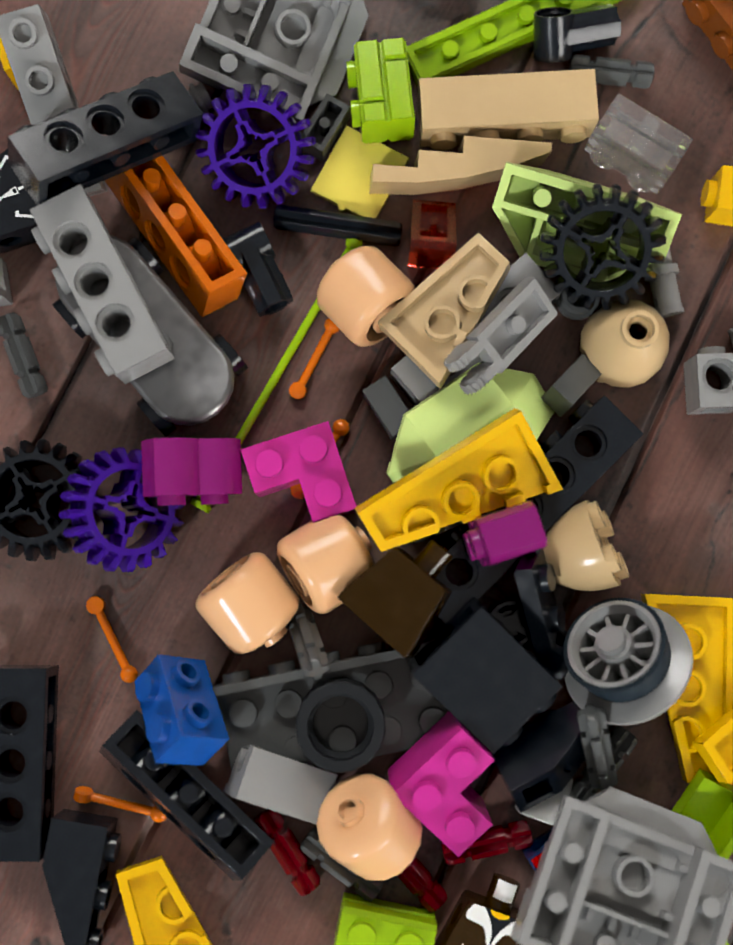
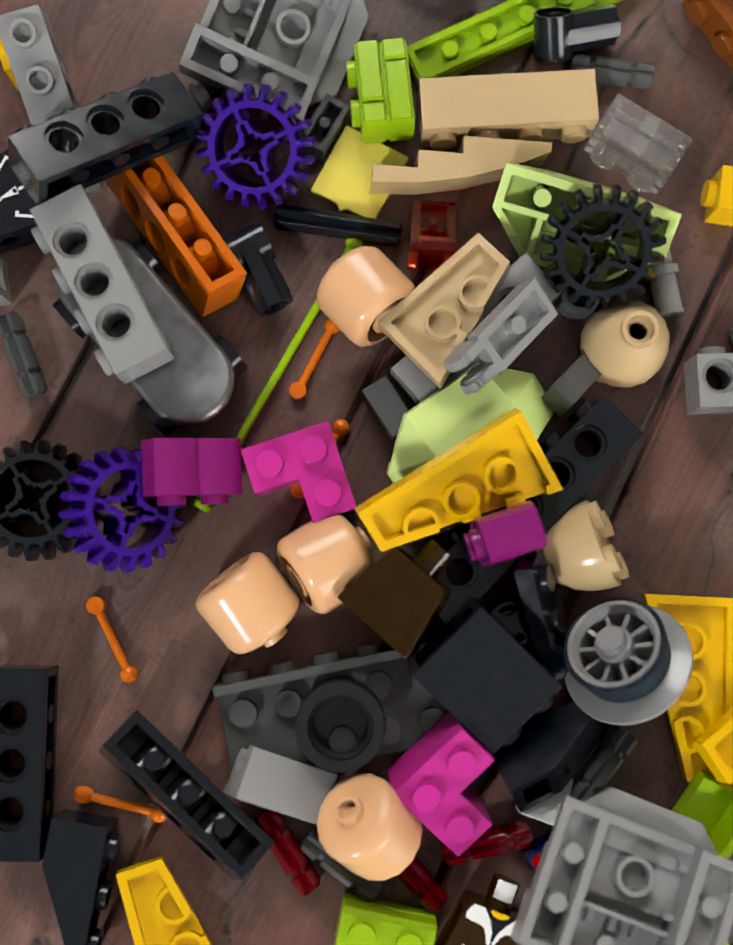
blue brick [134,654,229,766] -> none
dark grey axle [288,603,330,680] -> none
dark grey axle [576,704,618,791] -> none

